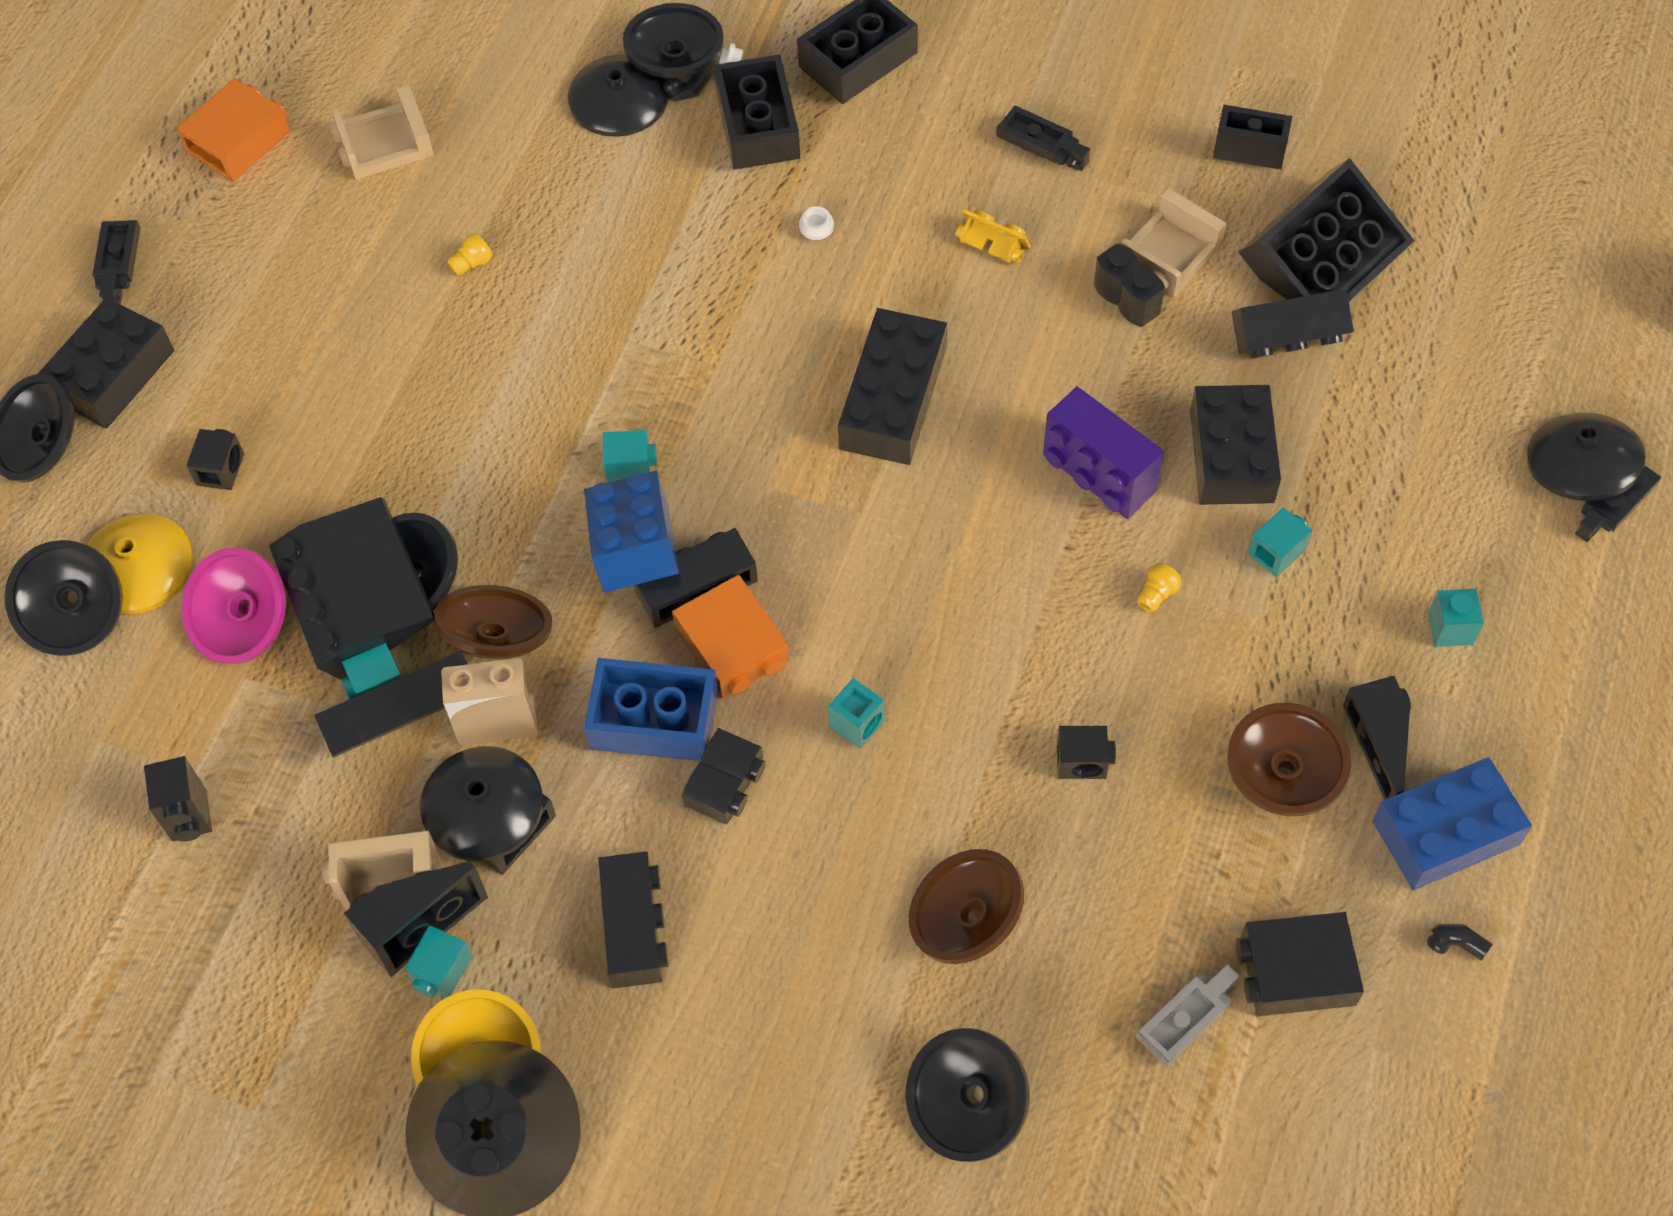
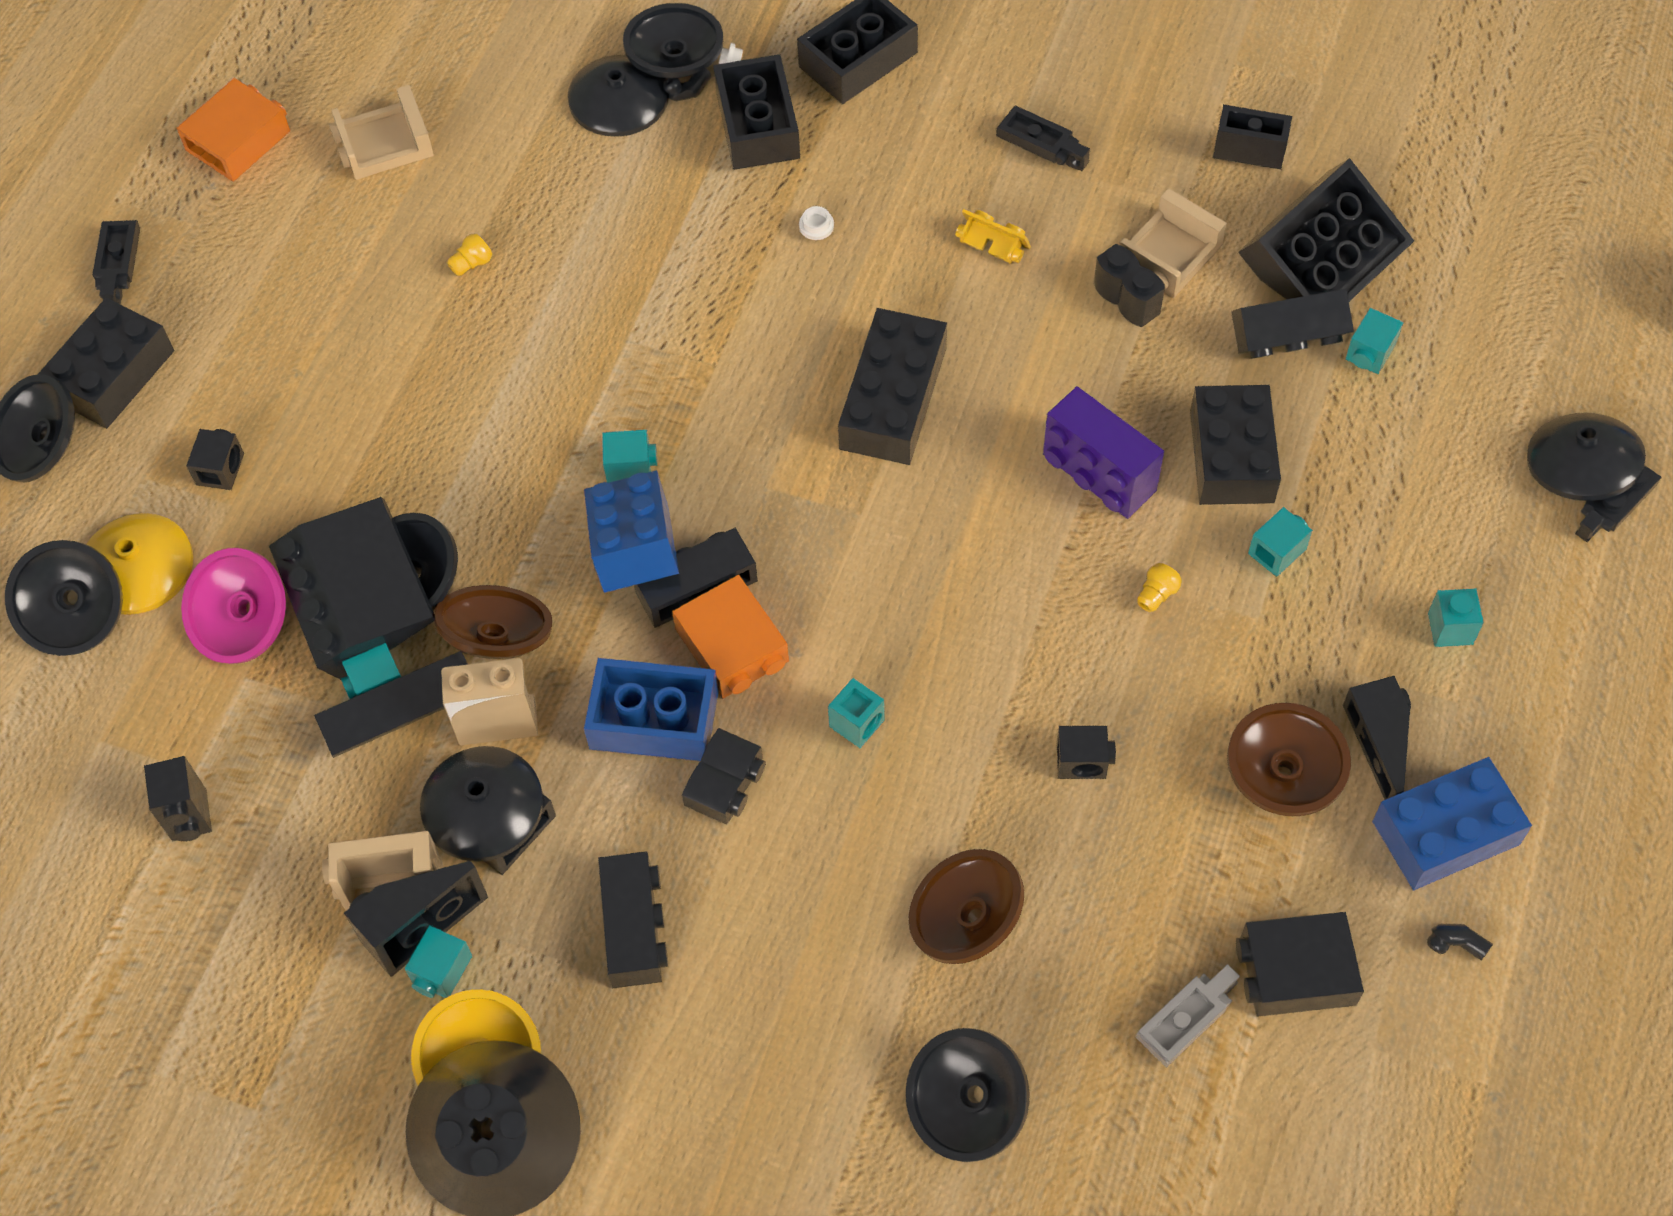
none -> teal brick [1345,308,1404,374]

